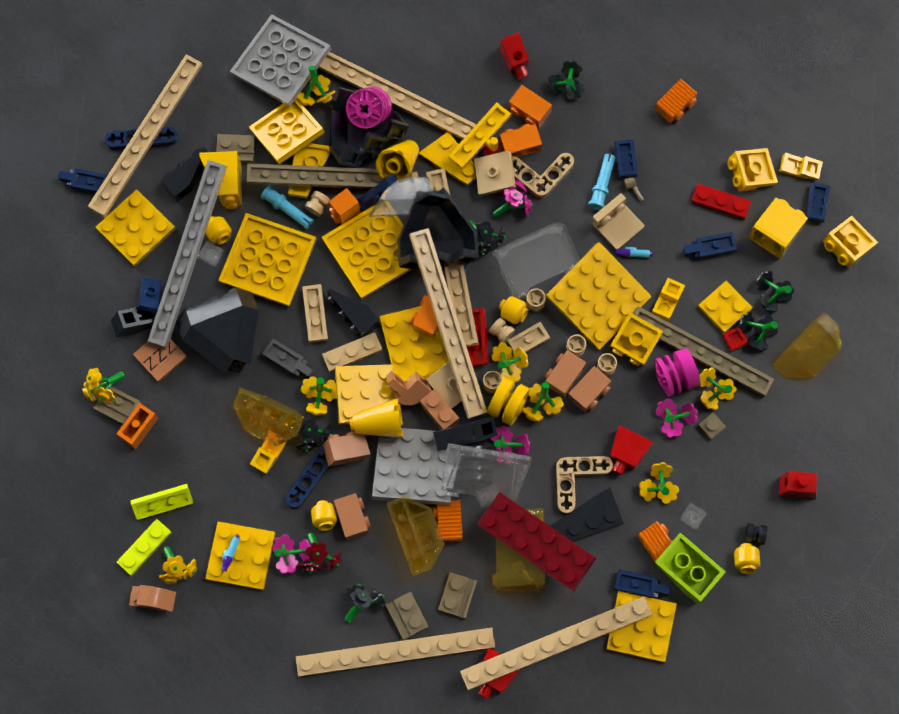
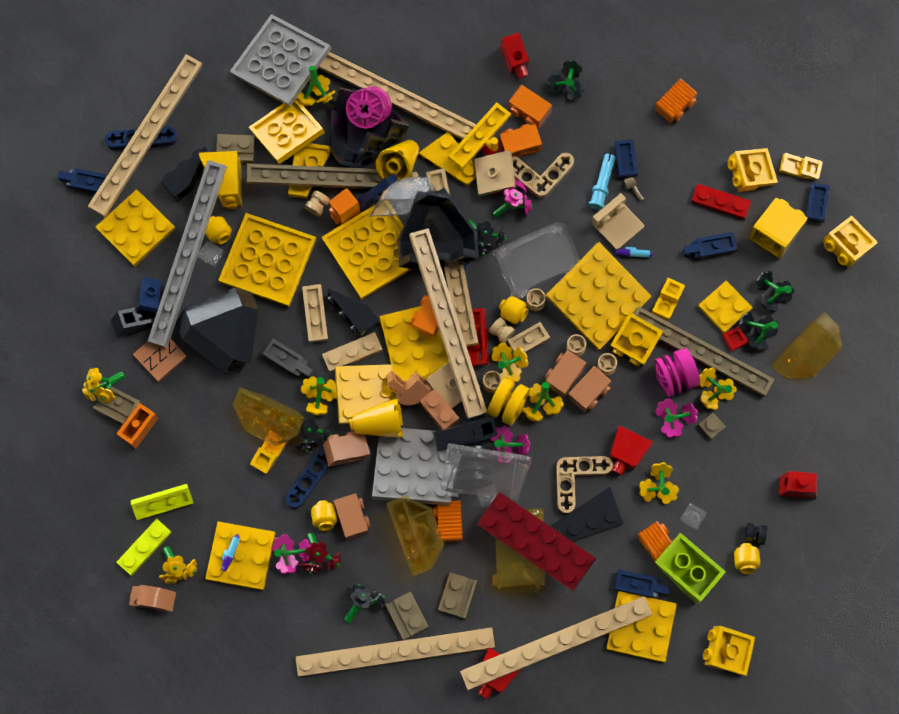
medium azure pin [260,185,314,229] -> none
none -> yellow plate [703,626,755,676]

